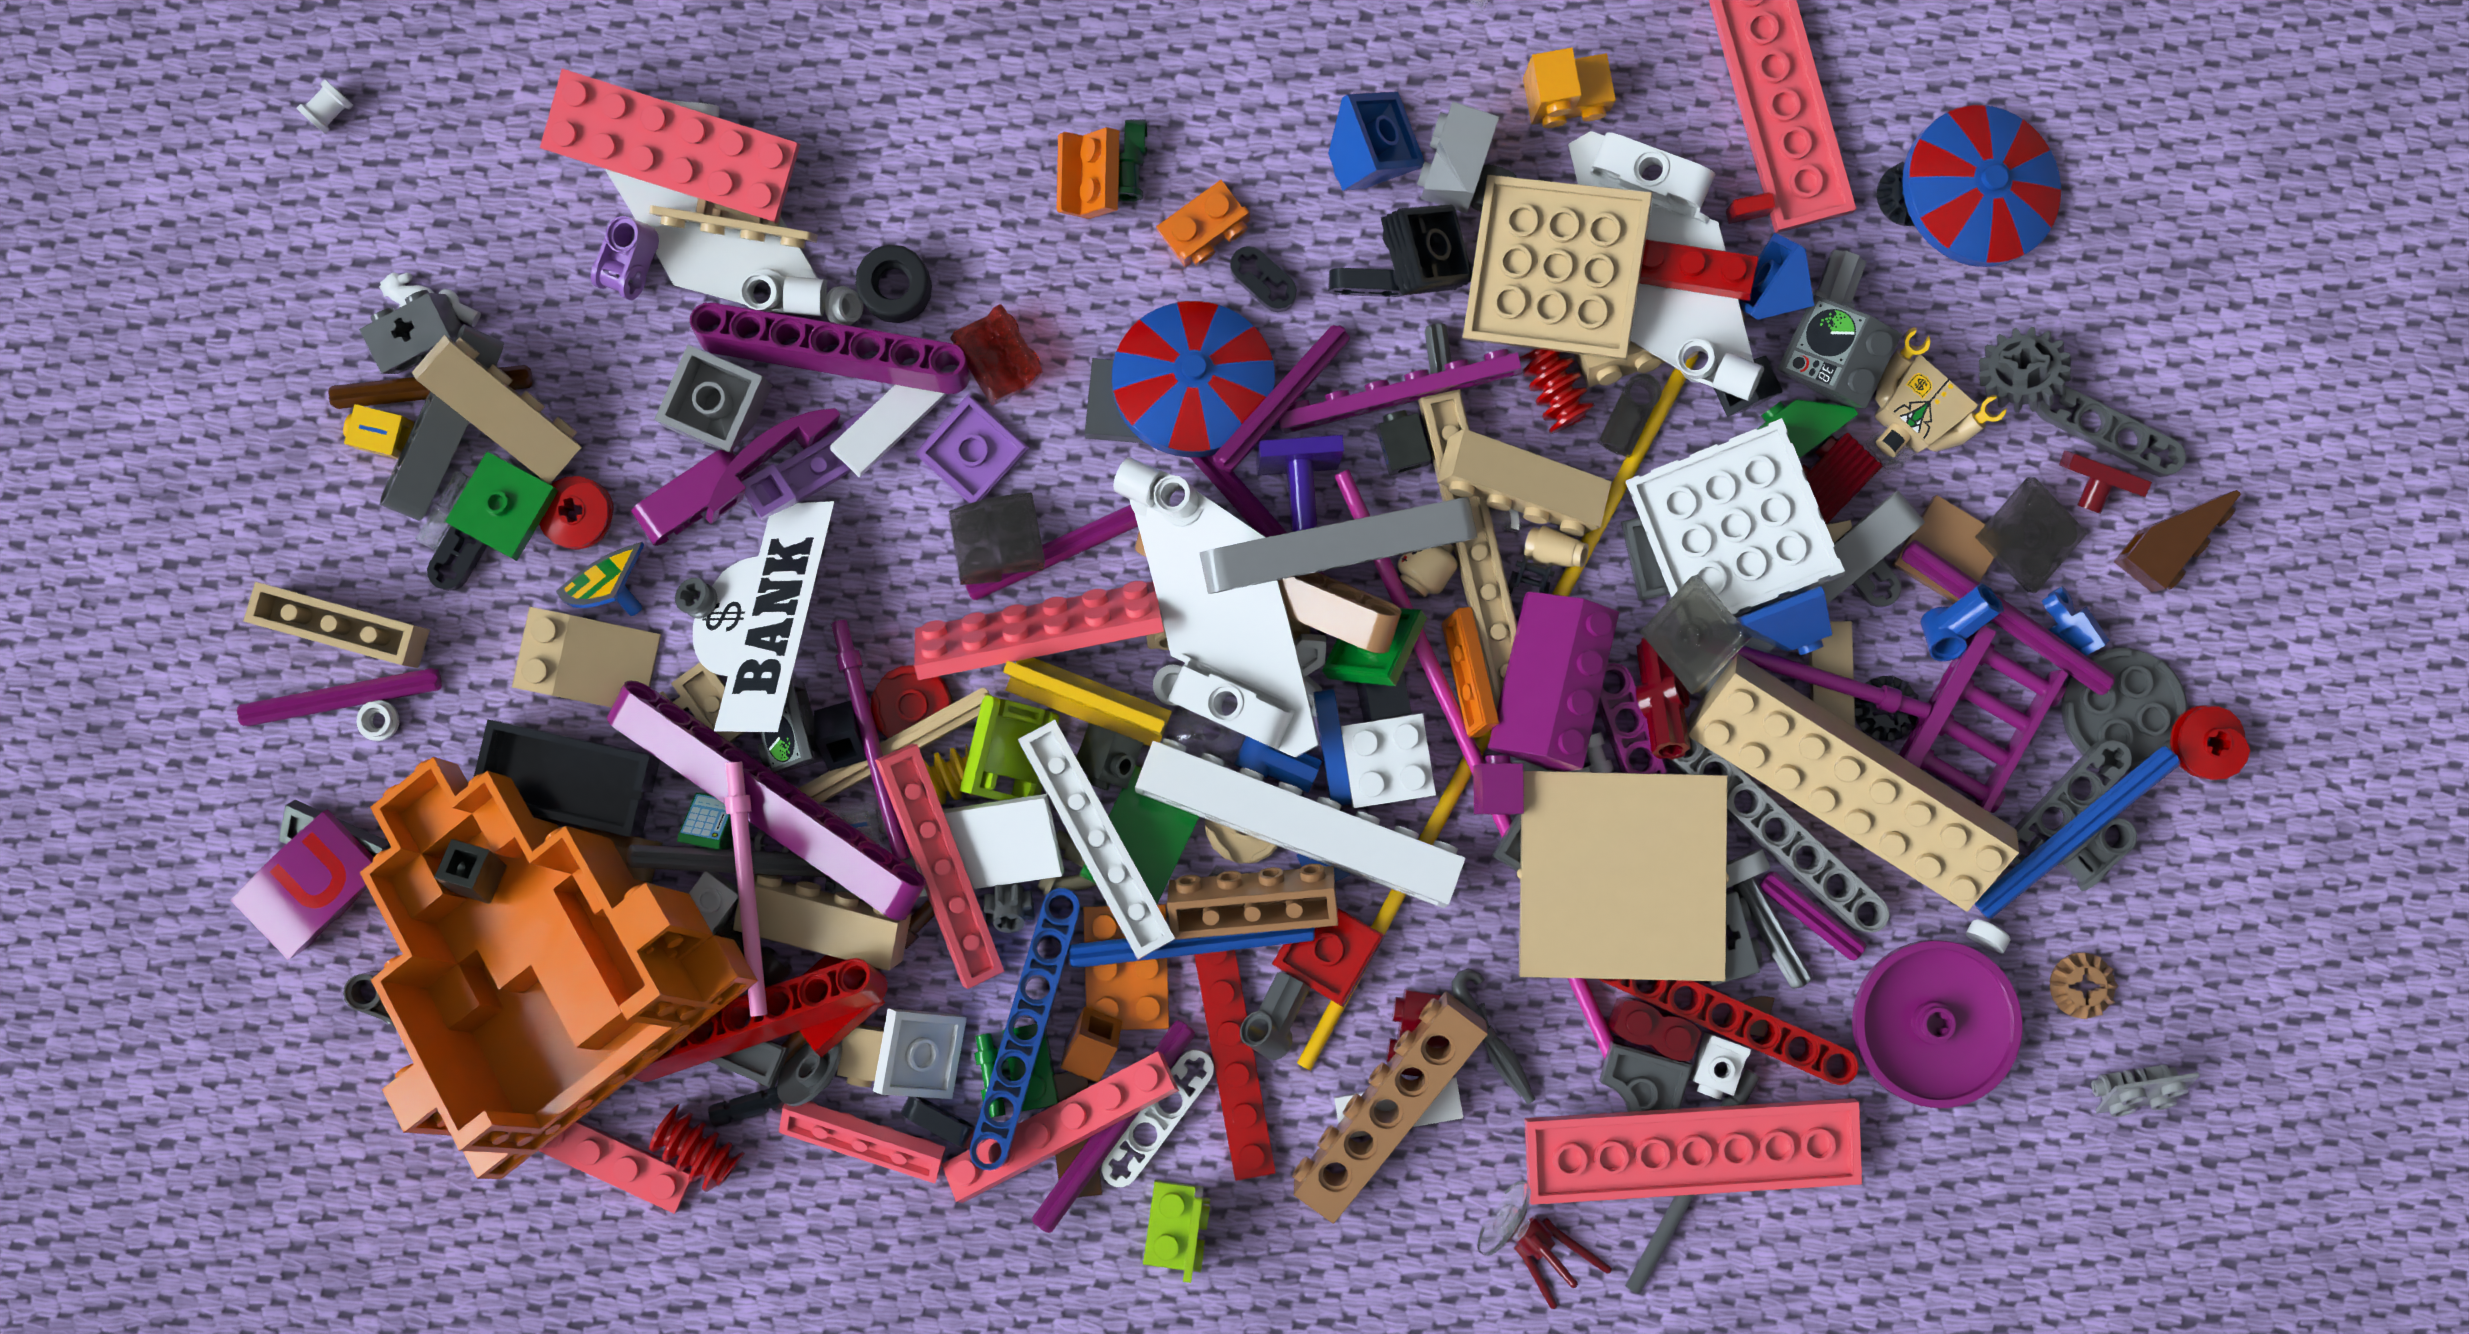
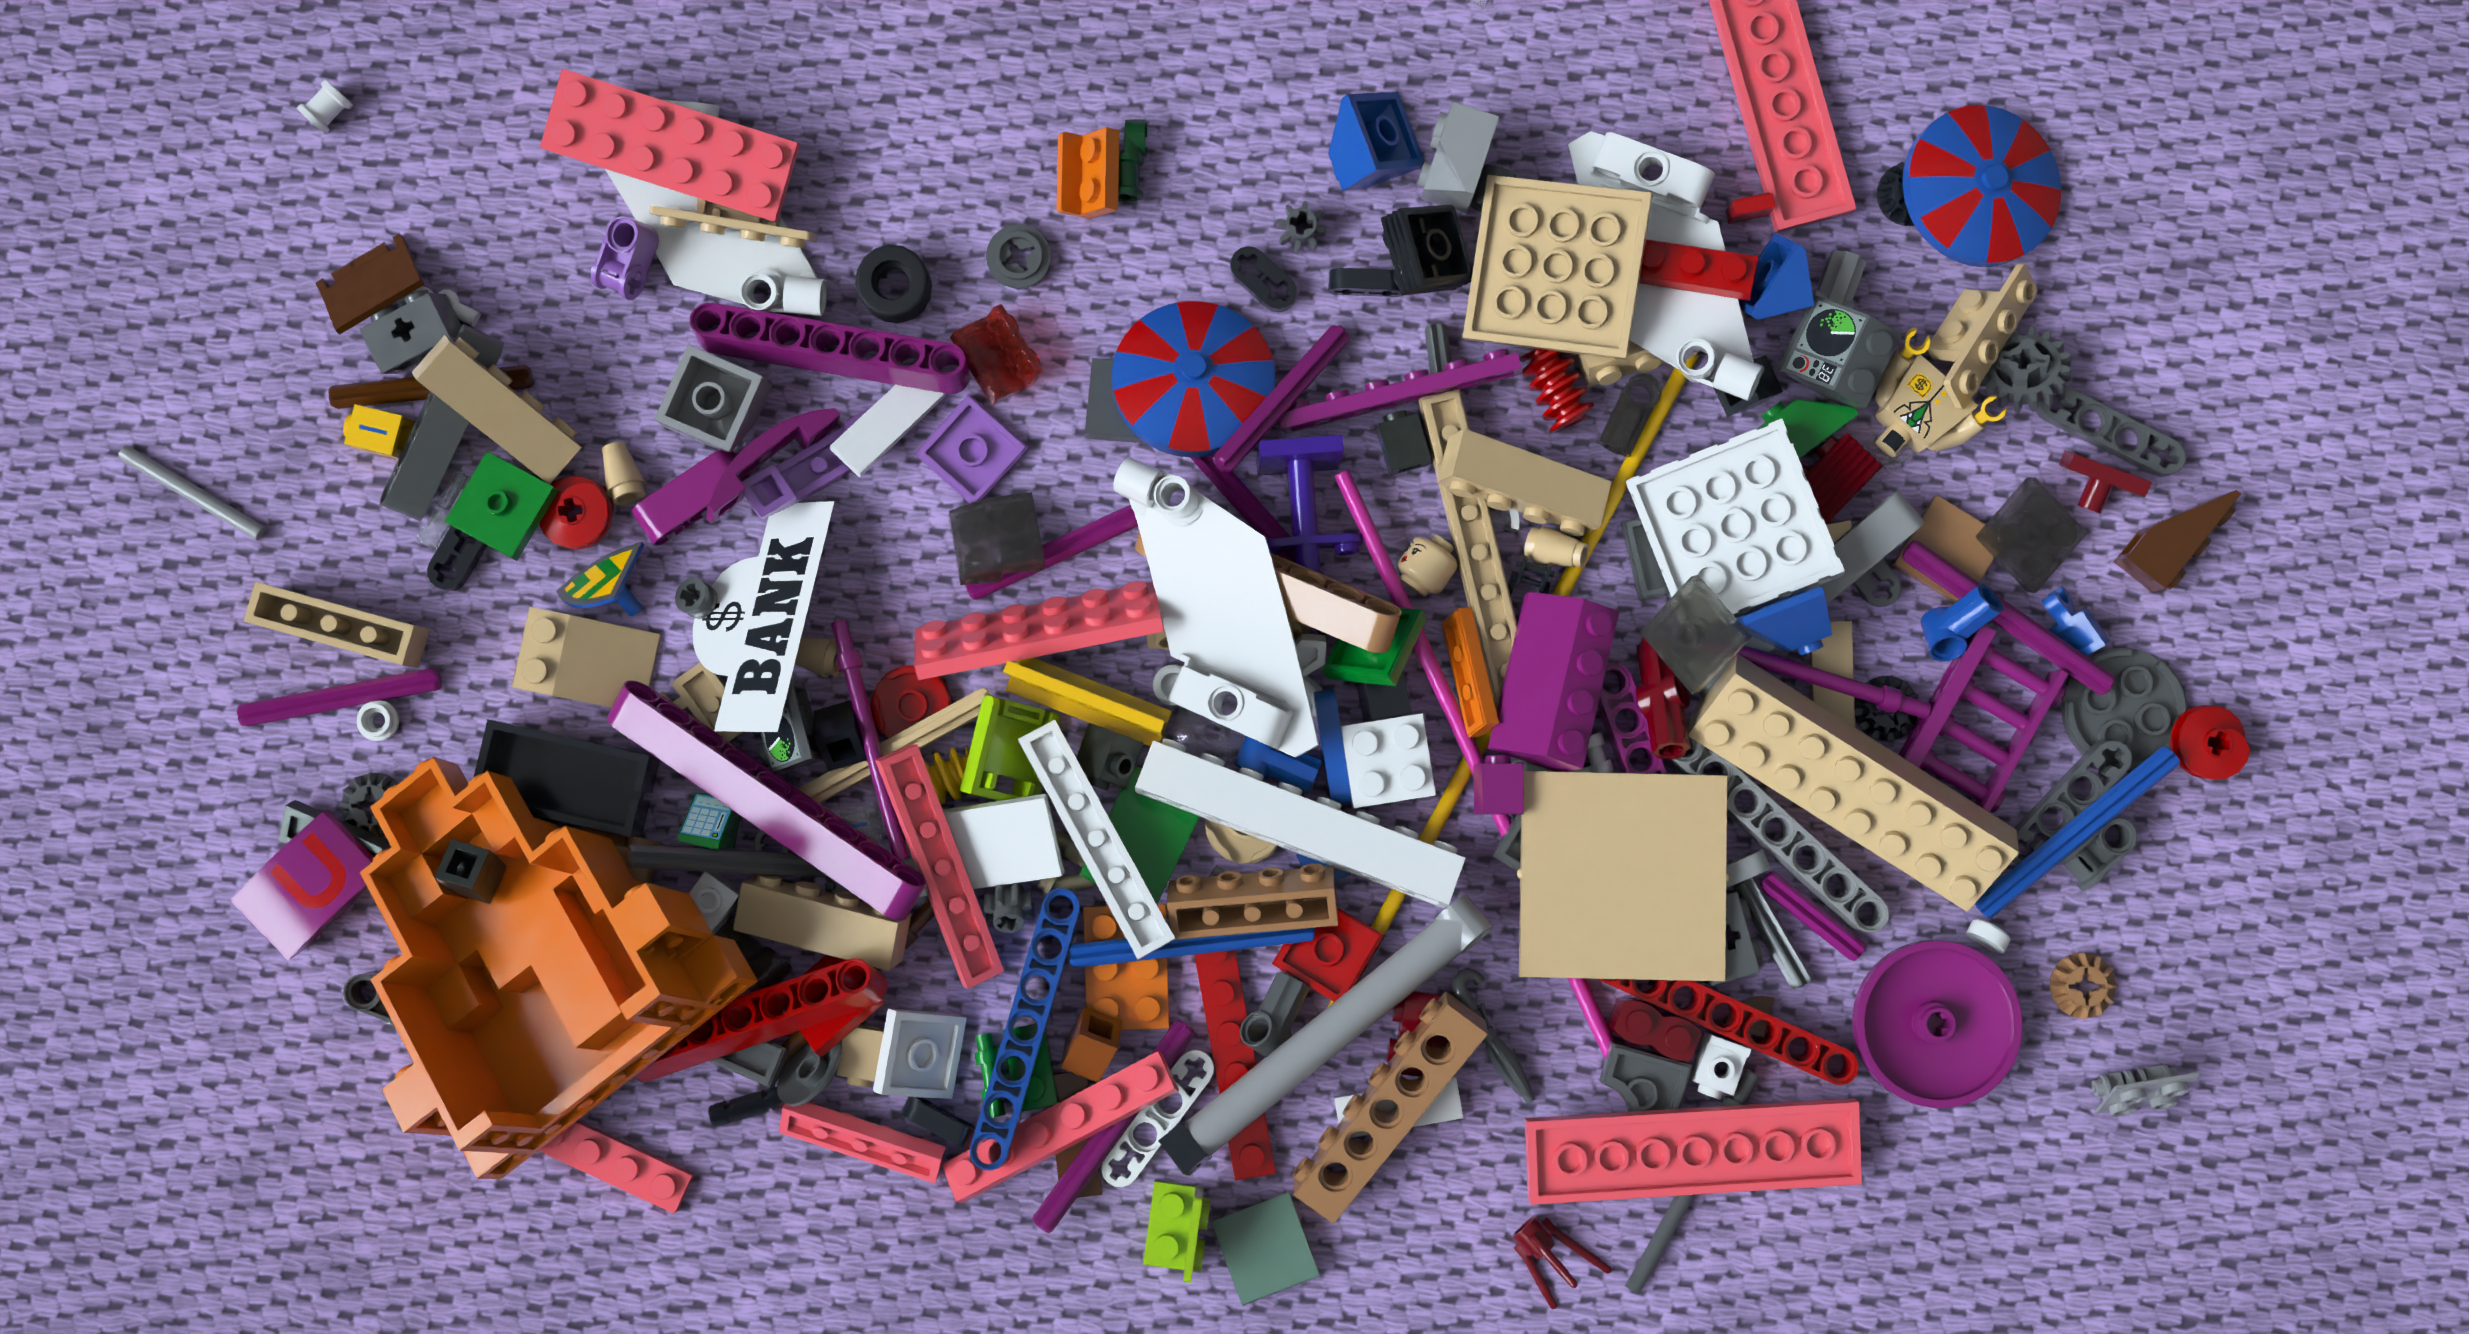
red piece [649,1104,745,1192] -> none
bright pink bar [724,762,767,1017] -> none
white plate [825,286,863,326] -> none
orange bracket [1156,179,1250,267] -> none
light grey beam [1199,497,1478,594] -> none
clear dish [1477,1181,1531,1256] -> none
light orange brick [1523,47,1616,128] -> none
none -> light grey bar [118,445,266,541]
none -> reddish brown piece [316,233,425,335]
none -> dark grey gear [338,773,399,837]
none -> tan cone [602,441,647,505]
none -> tan cone [795,637,840,678]
none -> dark grey gear [986,224,1051,290]
none -> light grey piece [1158,894,1493,1176]
none -> sand green slope [1212,1192,1320,1306]
none -> dark grey gear [1276,201,1326,255]
none -> tan bracket [1927,264,2038,409]

